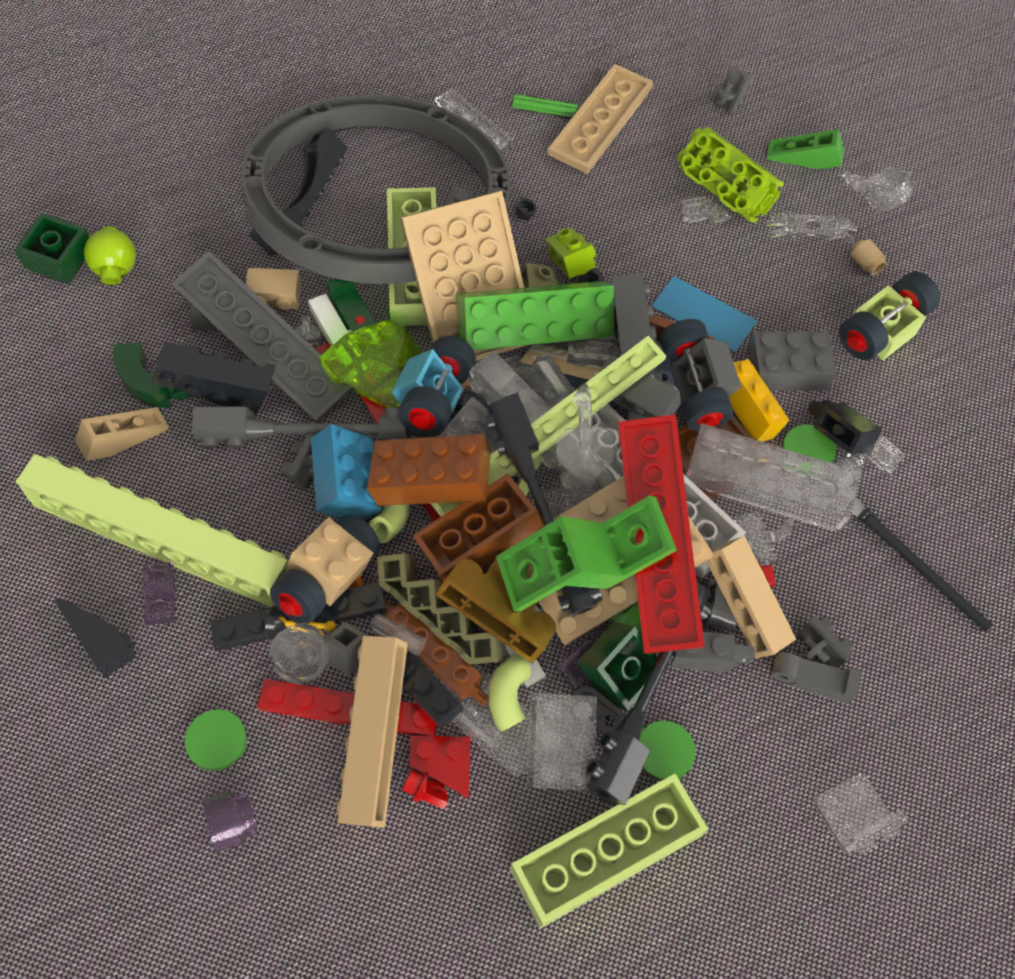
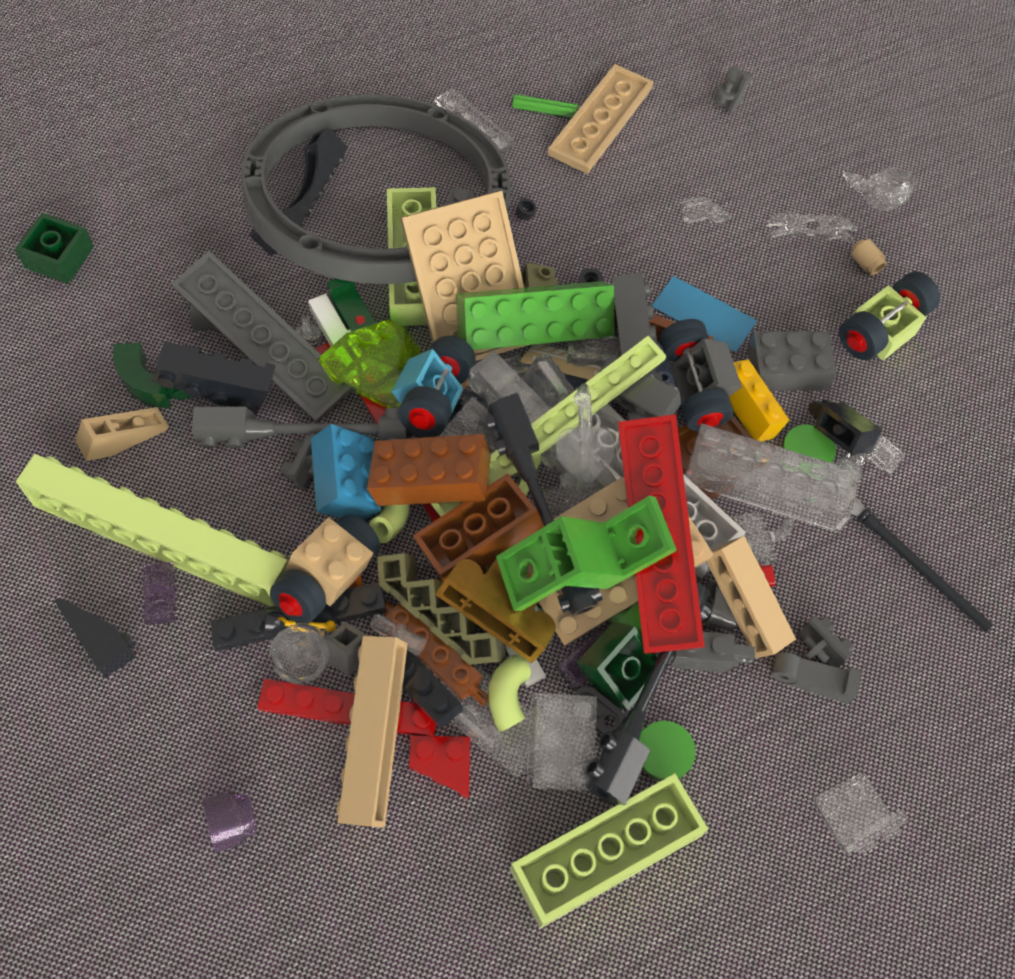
lime brick [84,226,136,285] -> none
bright green tile [185,709,247,771] -> none
tan brick [246,268,301,310] -> none
red piece [401,770,448,809] -> none
lime brick [545,228,596,279] -> none
lime brick [677,127,784,223] -> none
bright green slope [767,129,844,169] -> none

